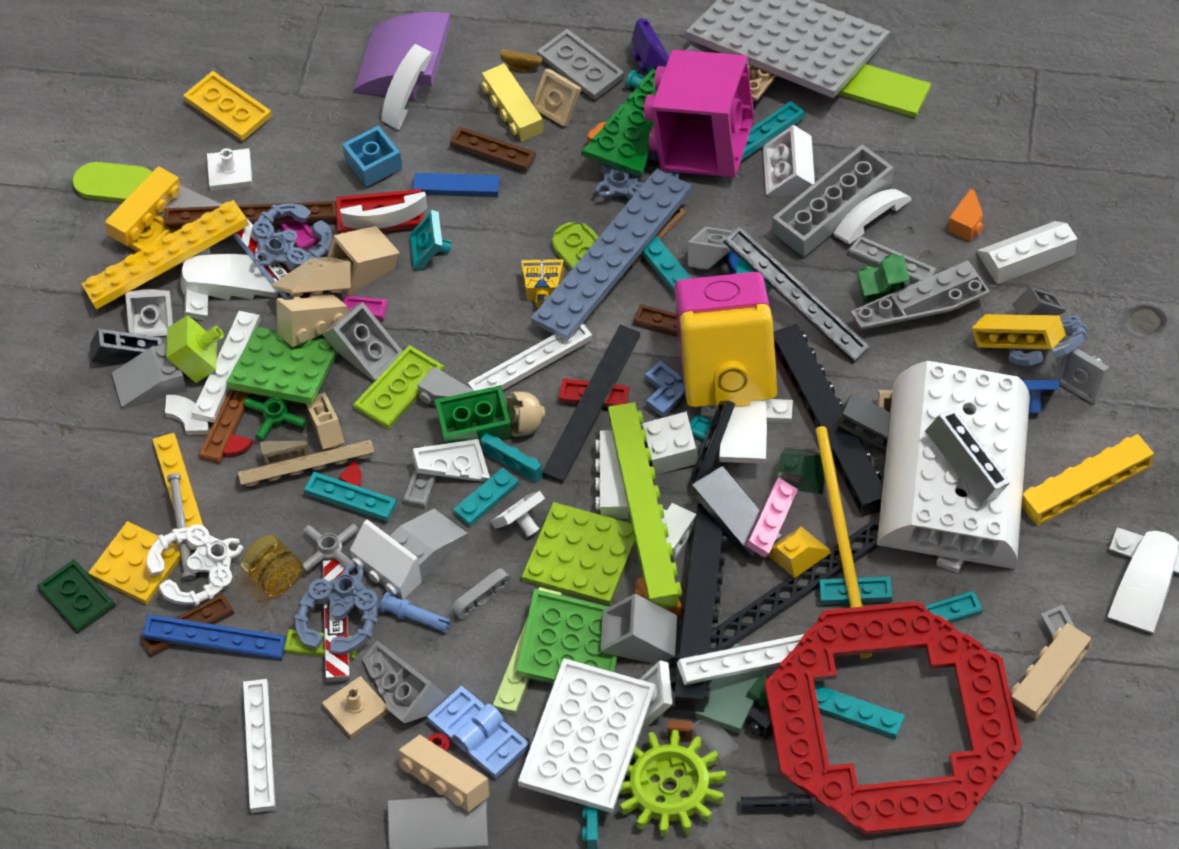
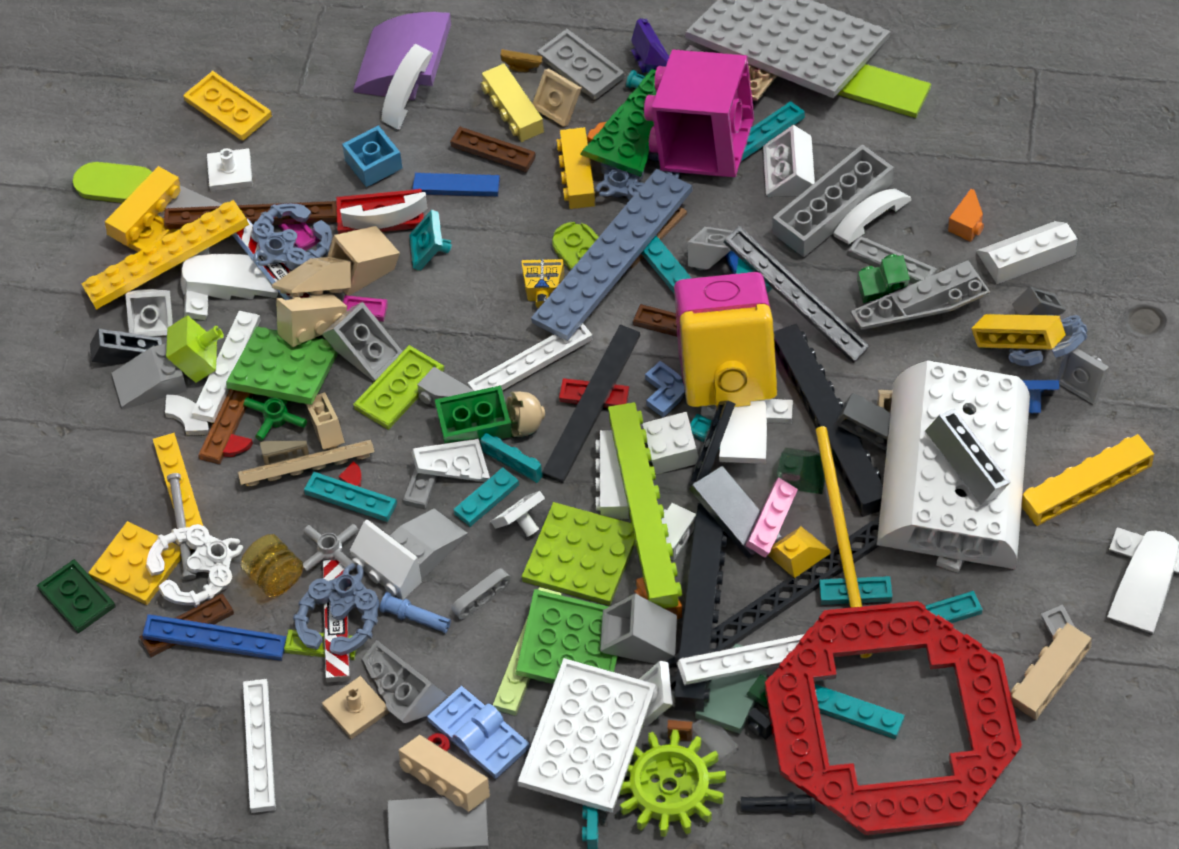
none -> yellow brick [557,127,595,209]

